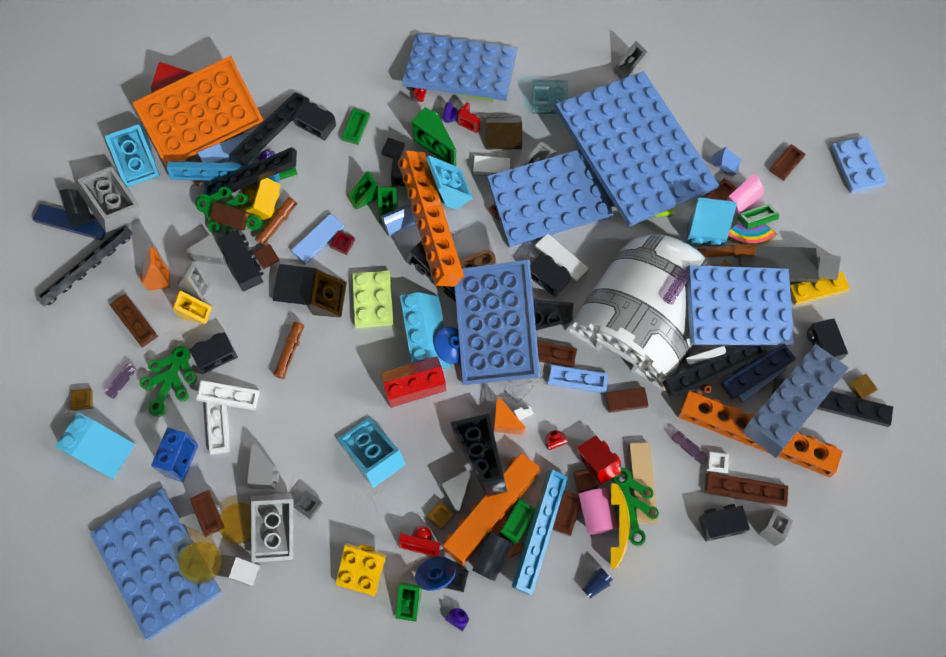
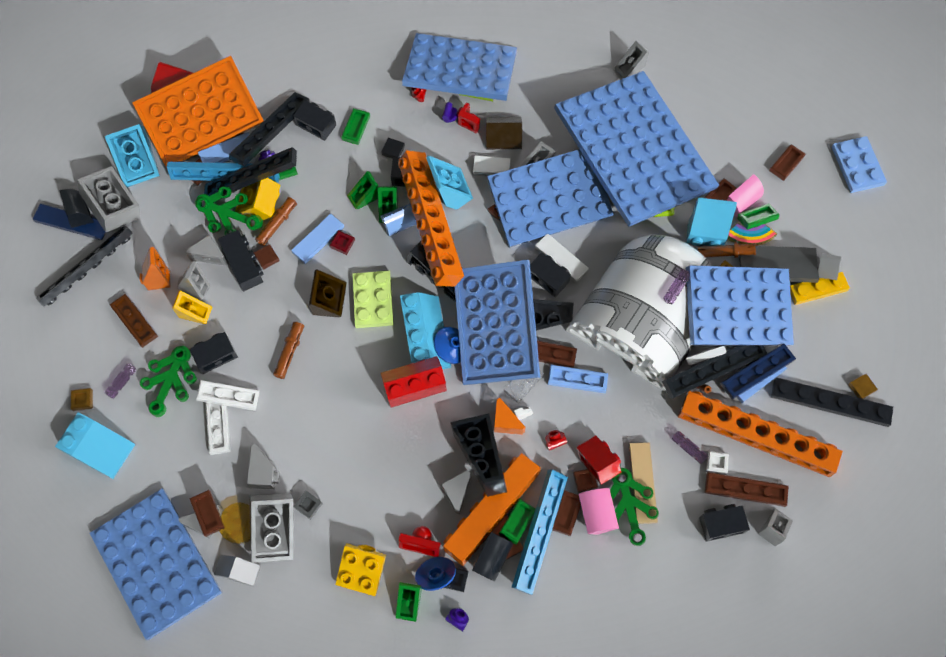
blue window [151,427,199,482] -> none
clear yellow tile [179,541,222,584] -> none
copper tile [210,202,249,231] -> none
black slope [273,264,317,305] -> none
medium azure slope [337,417,406,488] -> none
green slope [411,107,457,166] -> none
pearl gold tile [426,501,455,531] -> none
medium nougat plate [460,250,496,268] -> none
clear light blue plate [532,80,568,114] -> none
dark blue cone [582,568,613,599] -> none
copper tile [606,387,649,413] -> none
yellow slope [611,484,630,569] -> none
medium blue tile [709,147,741,176] -> none
sand blue brick [743,344,849,458] -> none
black brick [807,318,848,360] -> none

